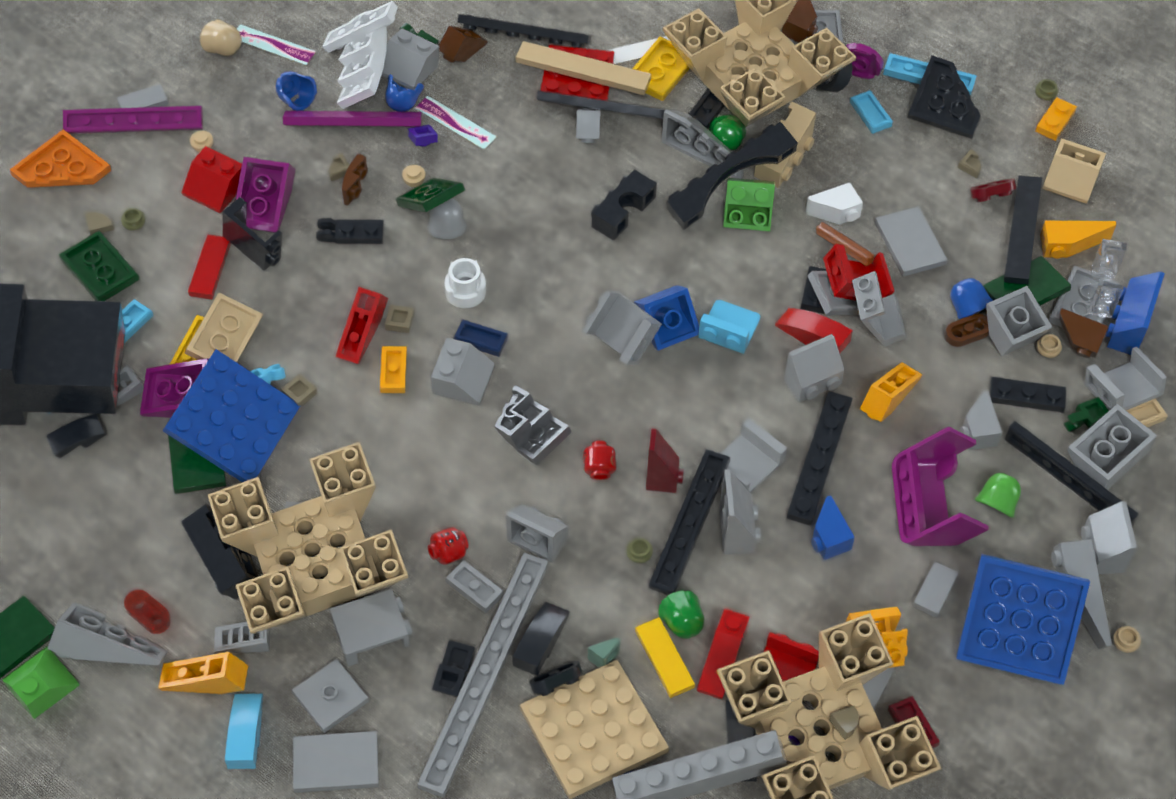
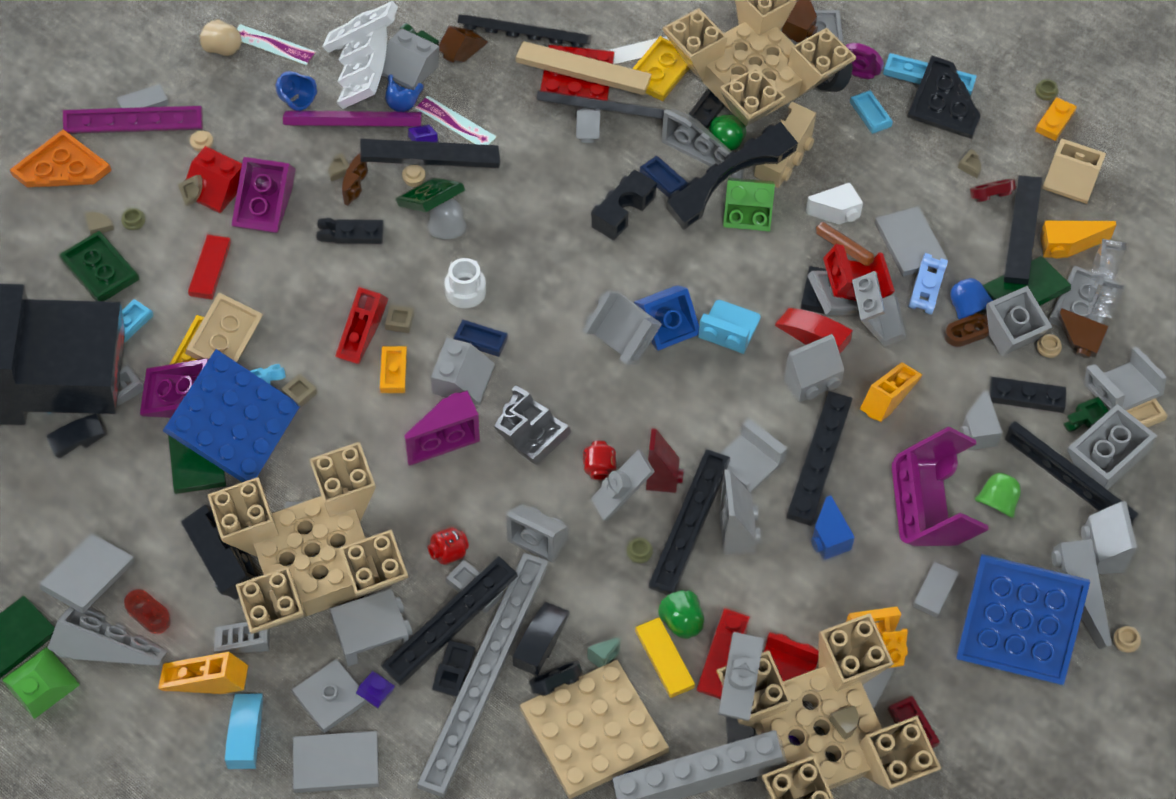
black panel [222,197,282,271] -> none
blue slope [1106,272,1165,355] -> none
none -> light grey tile [39,533,134,613]
none -> dark tan tile [178,175,202,206]
none -> dark purple plate [356,671,395,708]
none -> black tile [360,138,500,168]
none -> black tile [381,556,518,687]
none -> magenta slope [404,391,480,466]
none -> light grey piece [591,449,655,521]
none -> dark blue tile [639,156,688,197]
none -> light grey piece [718,632,764,721]
none -> light blue plate [908,253,948,315]

